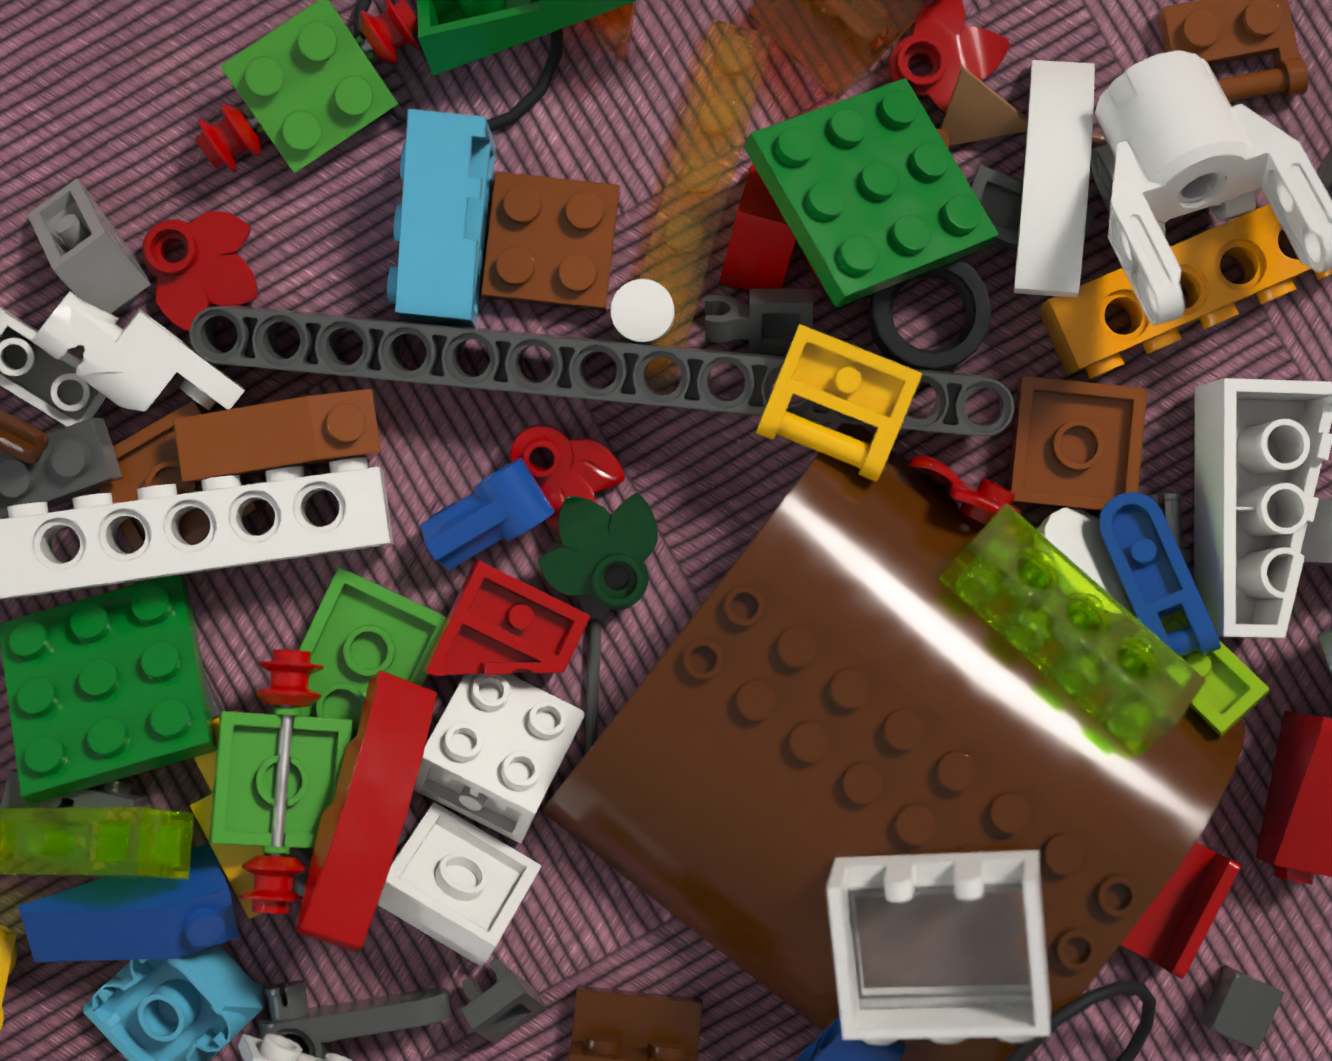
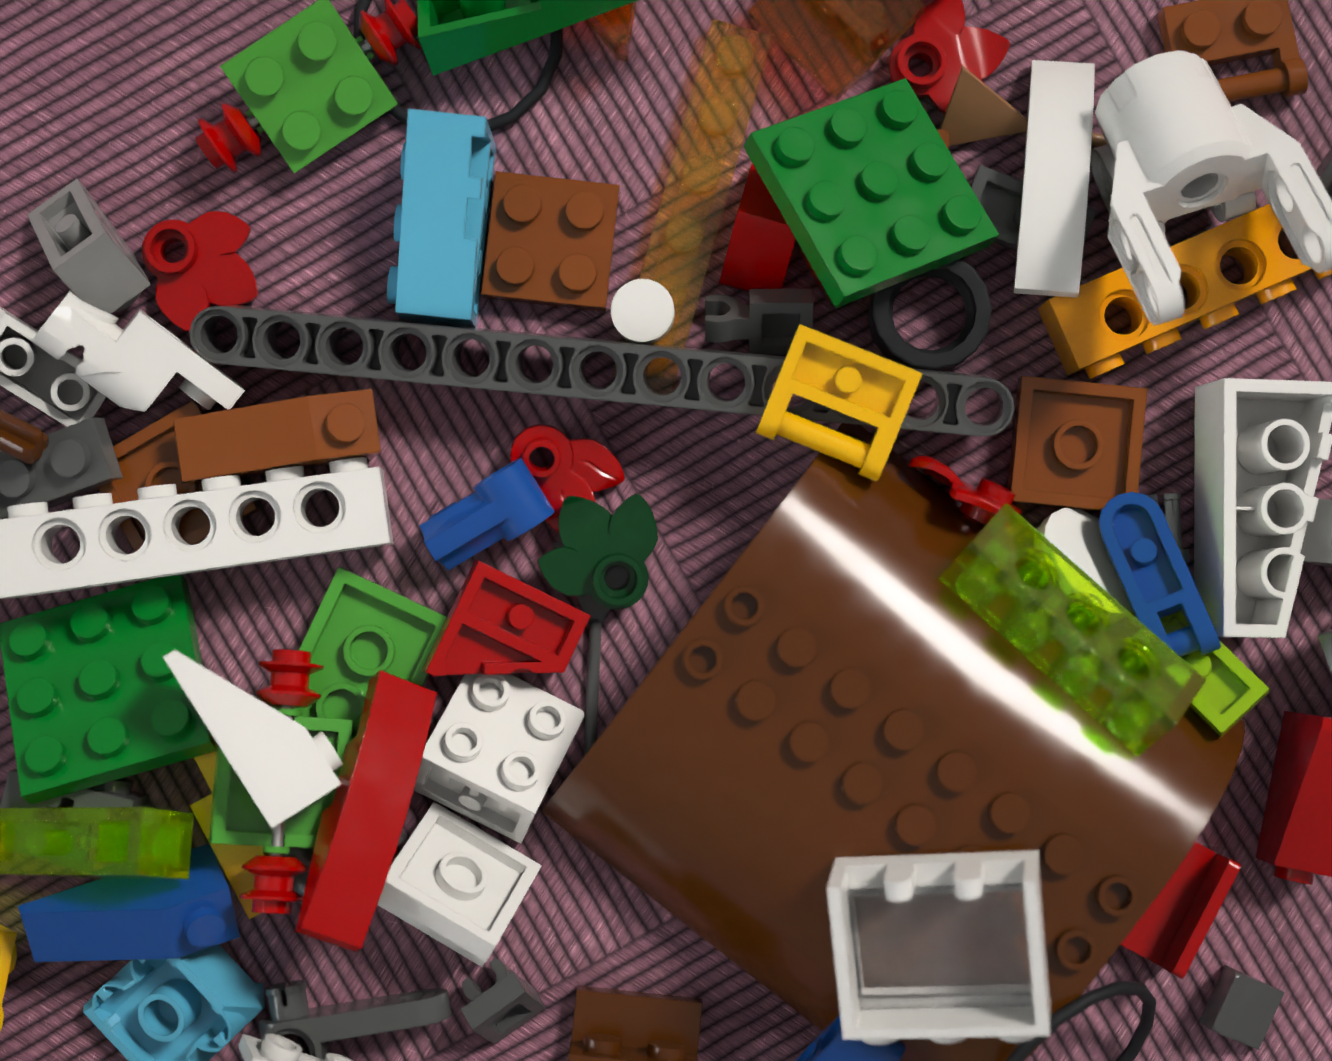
none -> white slope [163,650,343,828]

